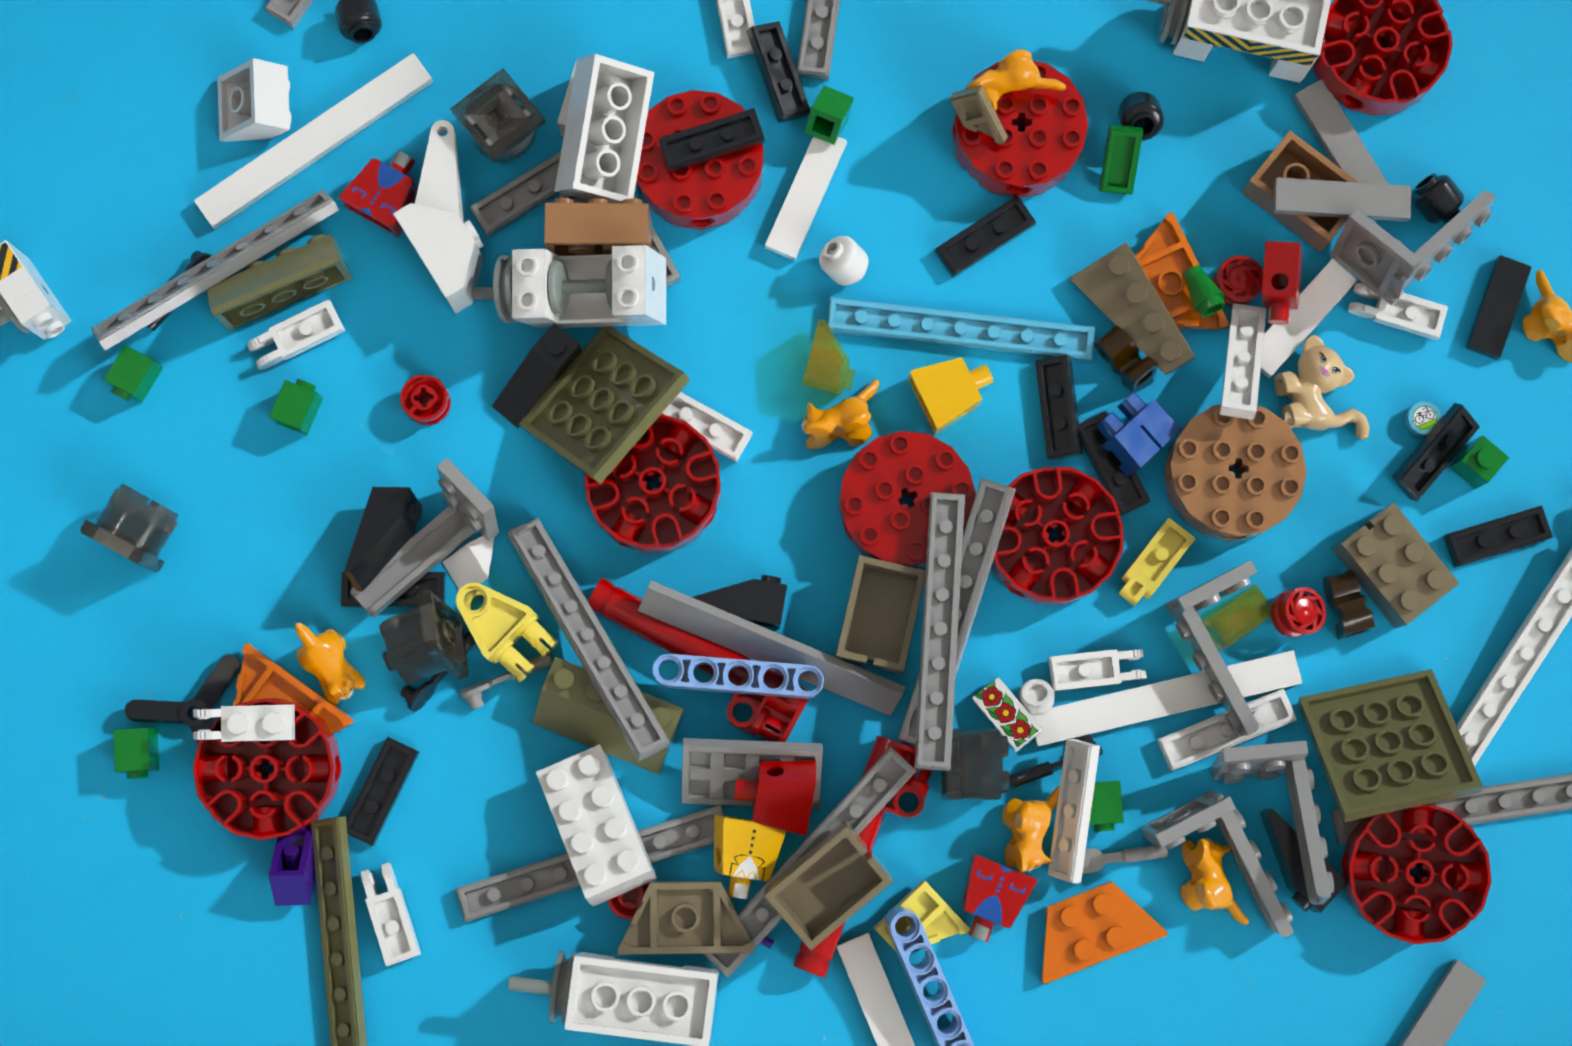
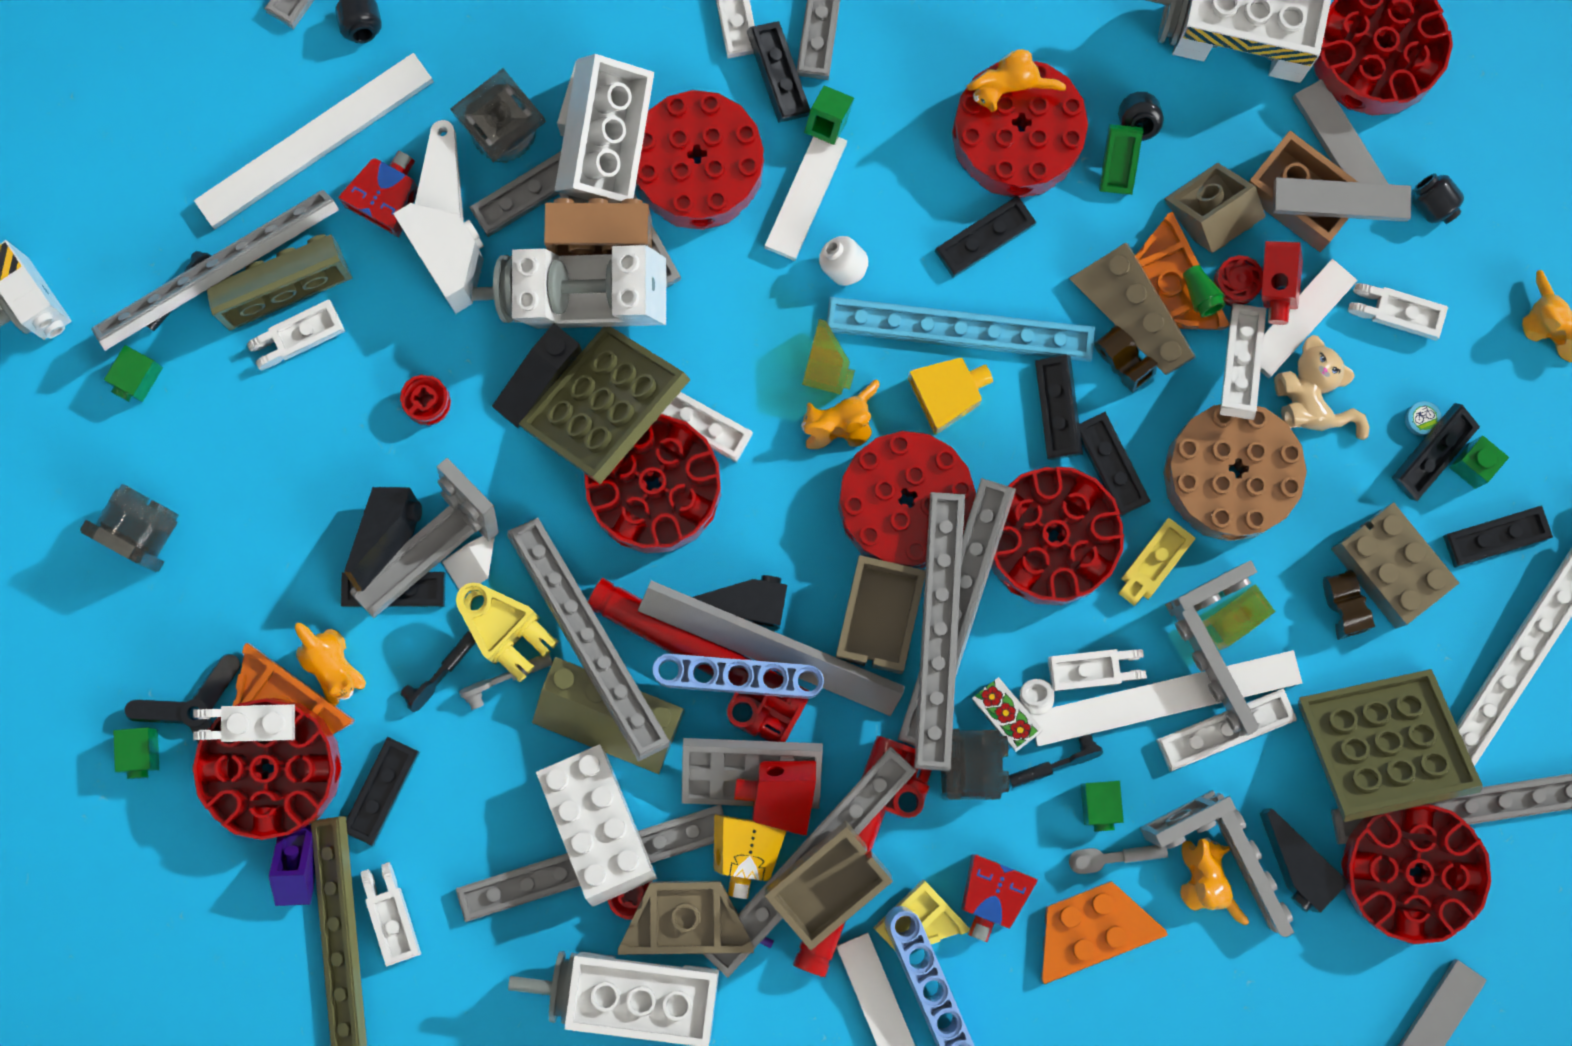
white slope [217,58,291,142] -> none
green brick [269,379,323,435] -> none
clear smoke piece [379,589,469,684] -> none
black tile [658,108,765,173] -> none
dark tan tile [950,85,1008,144] -> none
light orange animal [1001,786,1060,872] -> none
white tile [1048,739,1100,884] -> none
blue hips [1096,392,1182,477] -> none
light grey bracket [1211,740,1334,905] -> none
red wheel [1270,587,1326,638] -> none
light grey bracket [1330,191,1496,306] -> none
black tile [1465,255,1531,360] -> none
none -> dark tan slope [1165,163,1266,253]

